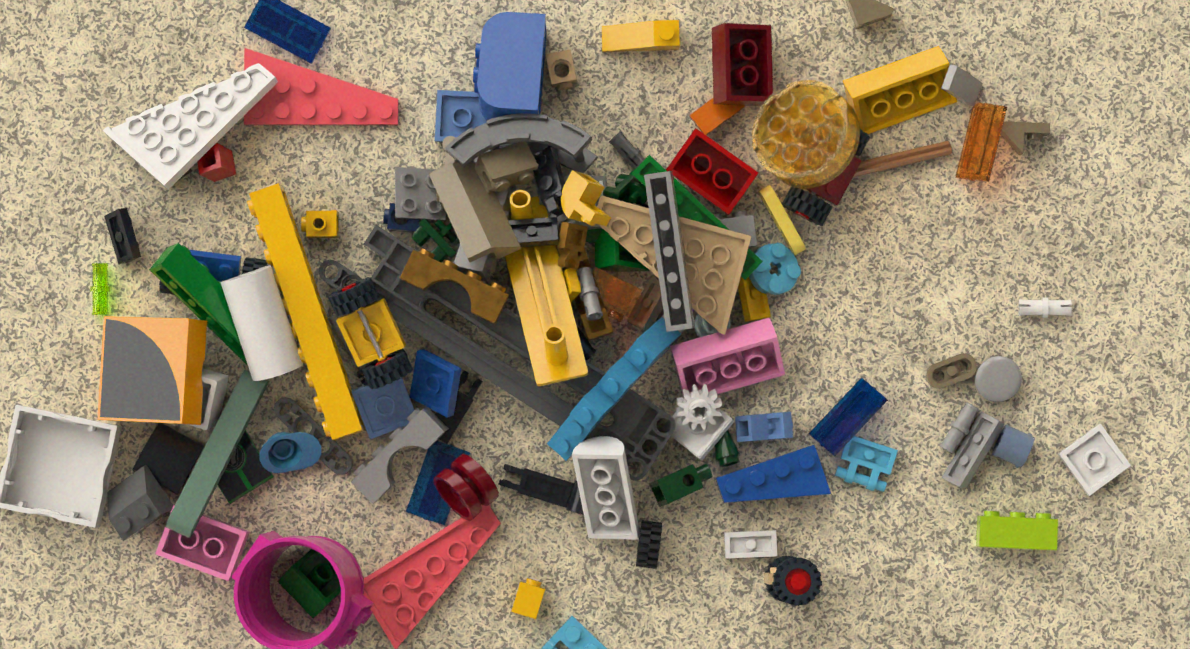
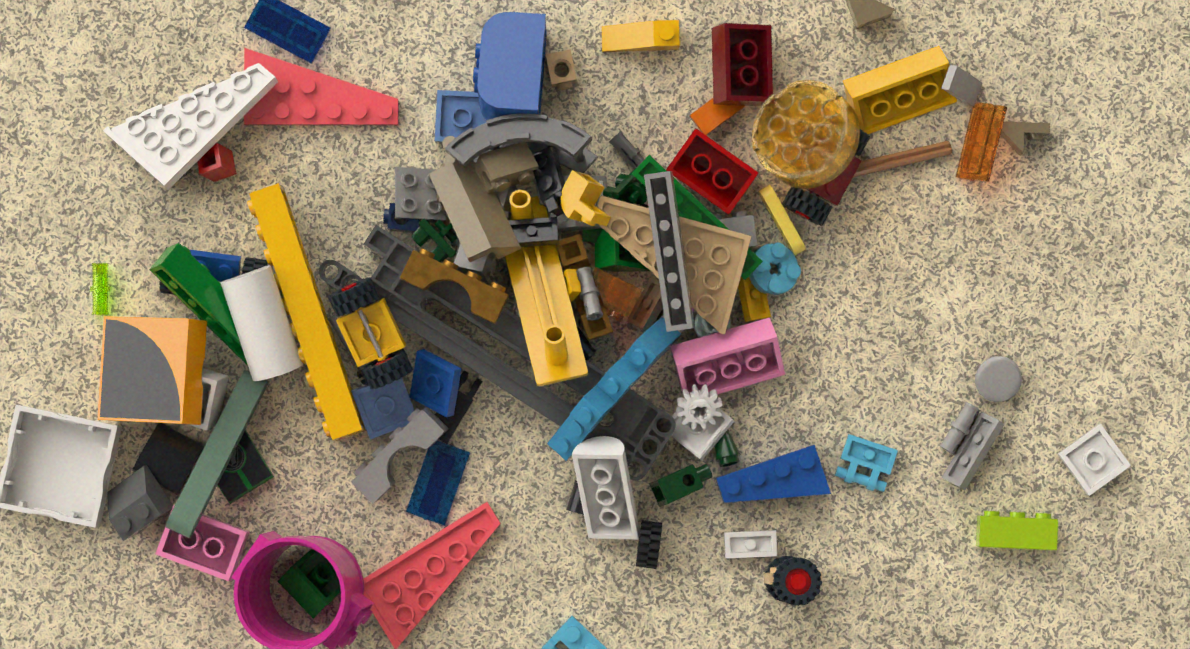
black plate [104,208,141,265] -> none
dark azure piece [260,432,322,473] -> none
dark grey beam [274,397,353,475] -> none
yellow brick [301,210,339,238] -> none
dark red wheel [434,454,499,521] -> none
black hinge [498,464,574,508] -> none
yellow brick [511,578,545,619] -> none
pearl gold plate [558,222,588,269] -> none
medium blue brick [735,412,793,442] -> none
clear blue piece [809,377,888,457] -> none
dark tan plate [926,353,977,389] -> none
sand blue piece [992,425,1035,468] -> none
white pin [1018,297,1072,318] -> none

